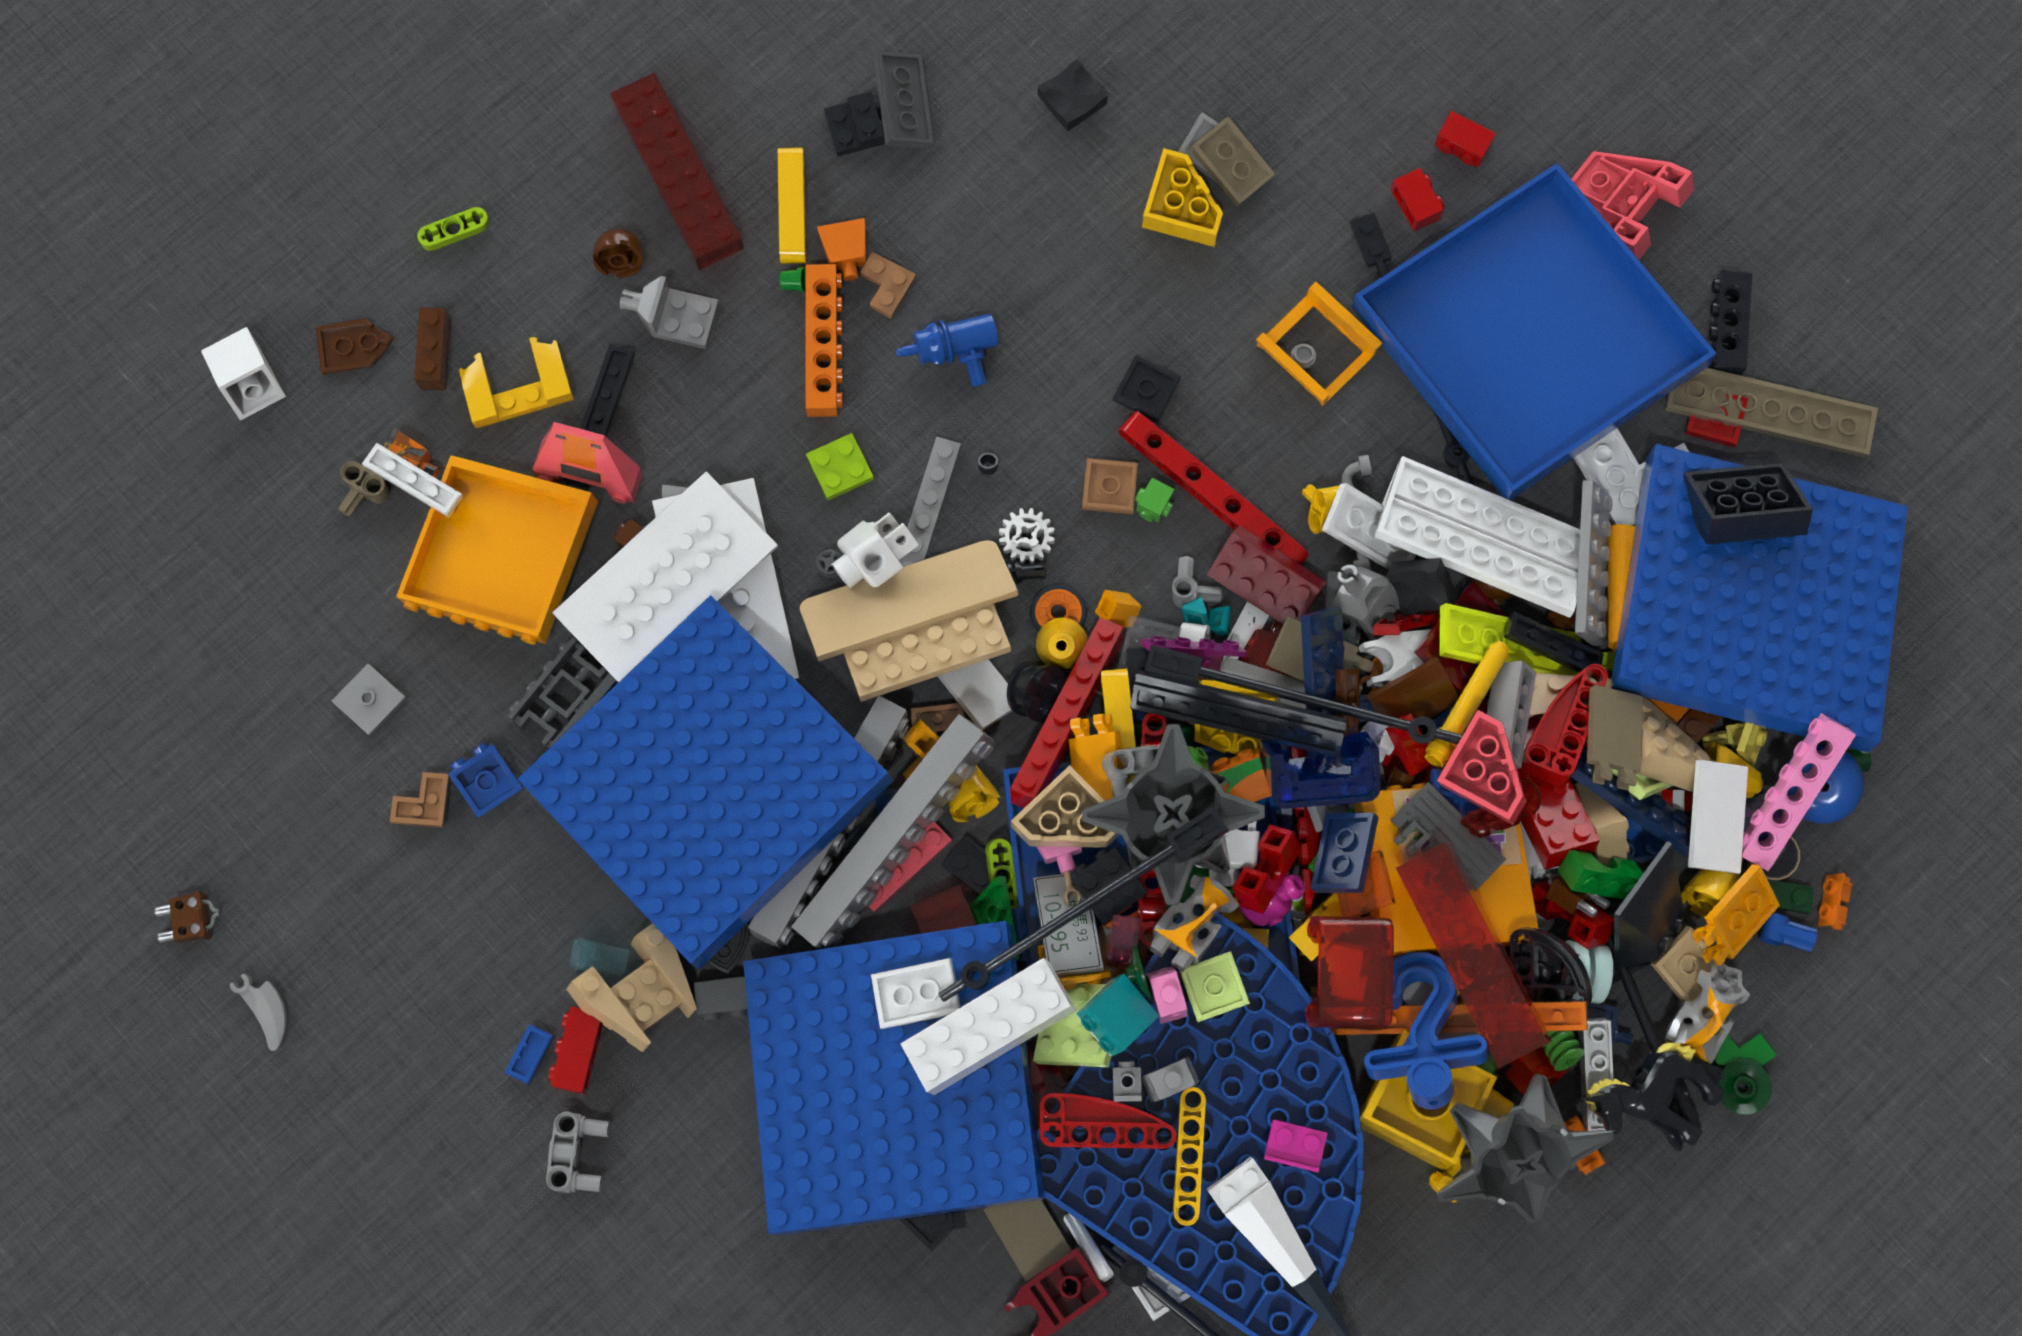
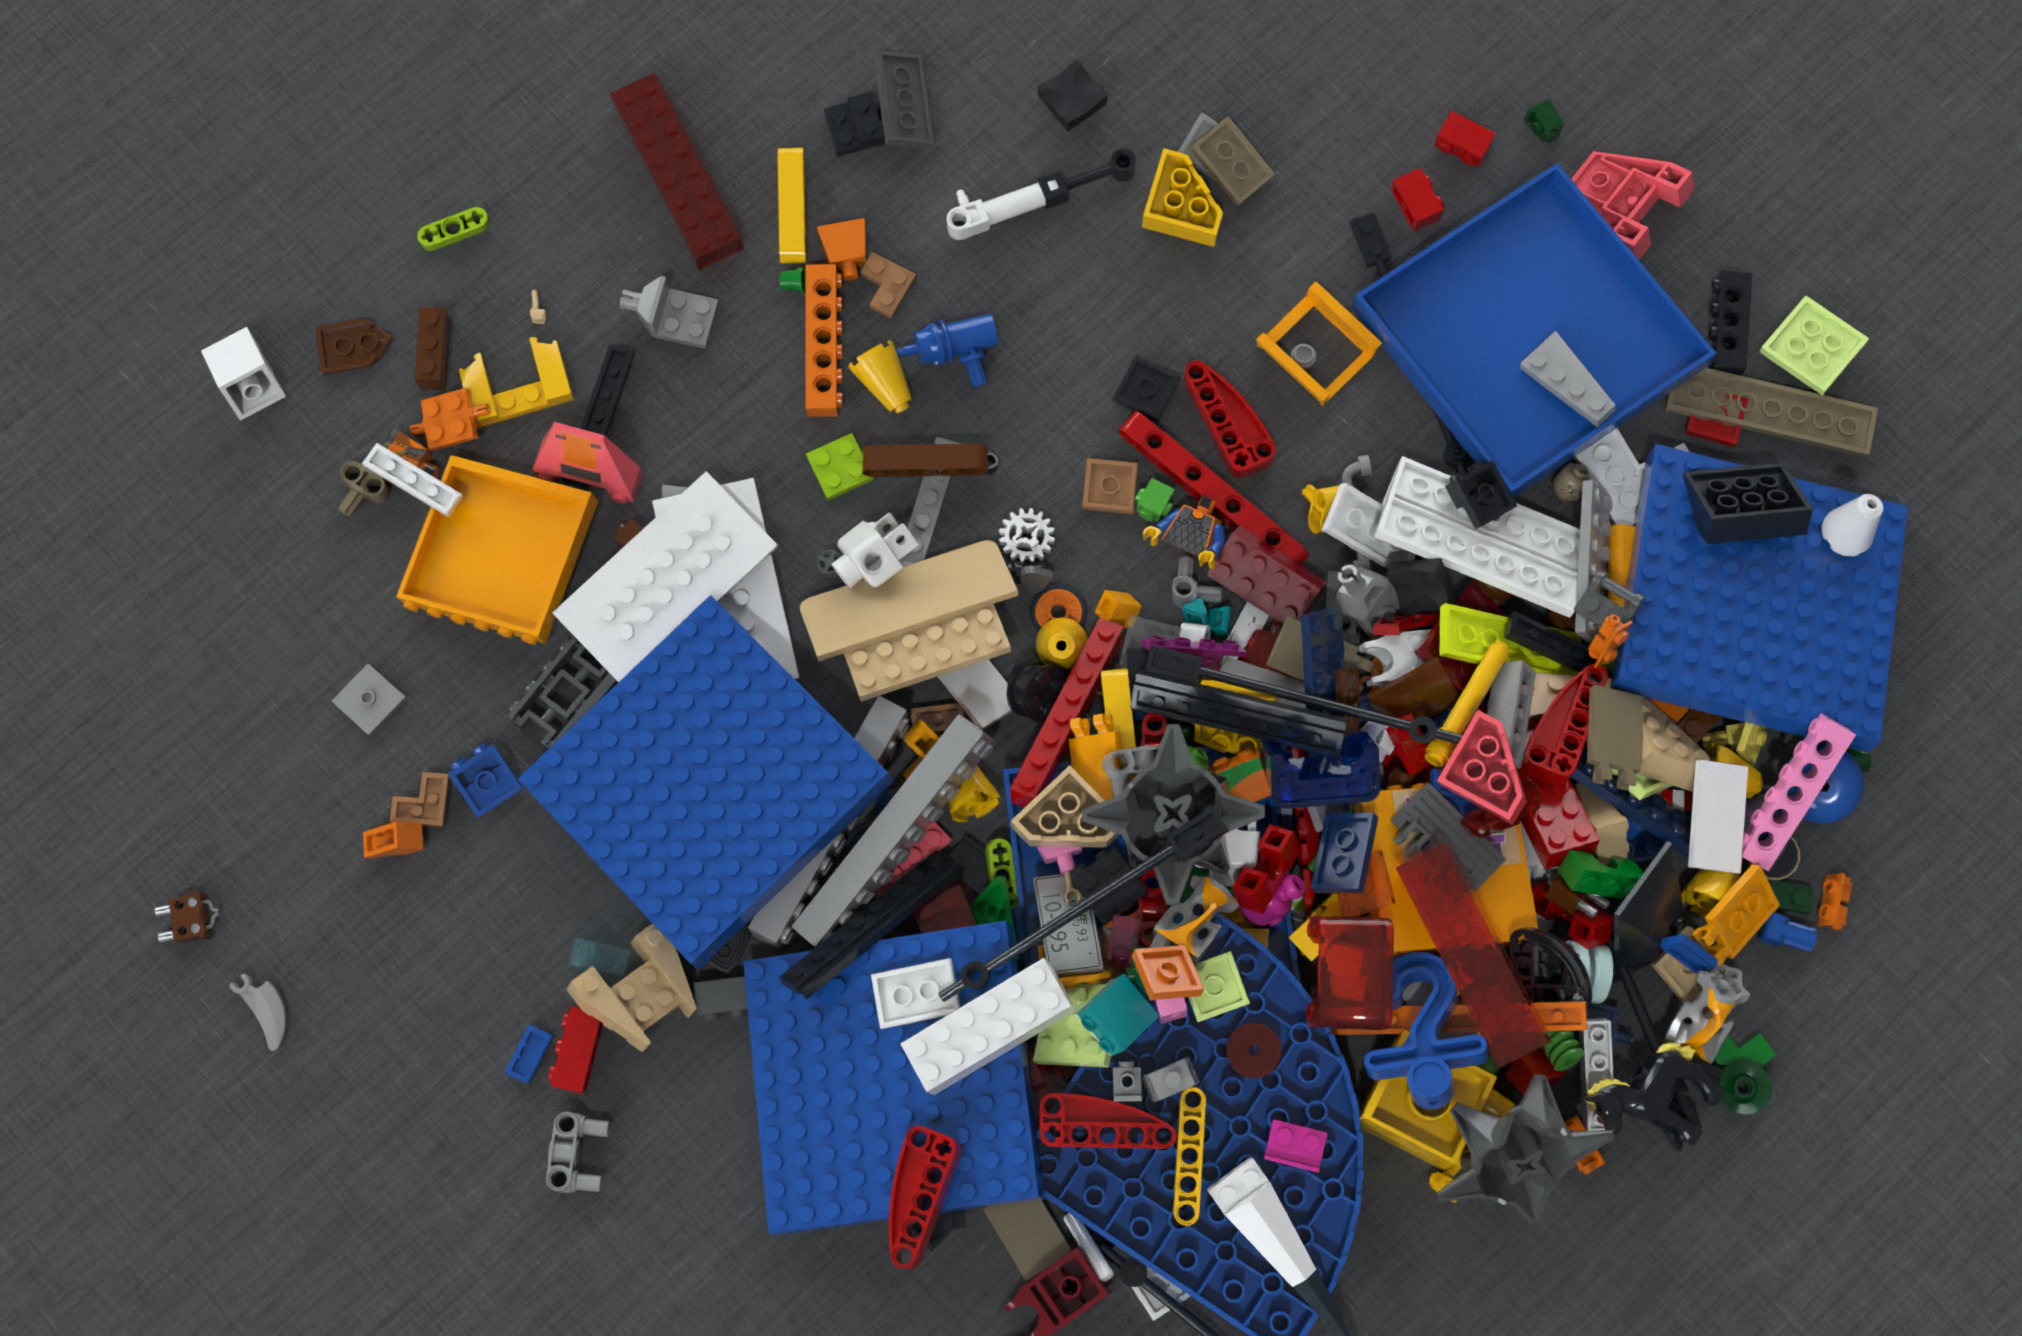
reddish brown cylinder [593,229,644,278] -> none
none -> orange arch [363,821,423,859]
none -> orange plate [409,388,491,451]
none -> tan hand [530,290,546,324]
none -> black plate [779,850,964,999]
none -> yellow cone [848,340,912,414]
none -> reddish brown beam [862,444,988,477]
none -> red beam [889,1126,962,1270]
none -> white piece [947,148,1136,240]
none -> dark grey tile [1020,566,1053,594]
none -> orange plate [1132,945,1204,1000]
none -> torso [1143,496,1226,569]
none -> red beam [1184,360,1276,478]
none -> clear red plate [1226,1023,1281,1078]
none -> black plate [1445,460,1517,530]
none -> light grey wing [1520,331,1615,427]
none -> dark green brick [1524,99,1564,143]
none -> dark tan head [1553,463,1591,501]
none -> dark grey plate [1574,570,1646,627]
none -> orange hinge [1588,614,1633,668]
none -> blue plate [1660,934,1718,973]
none -> yellowish green plate [1760,296,1869,396]
none -> white cone [1821,494,1883,557]

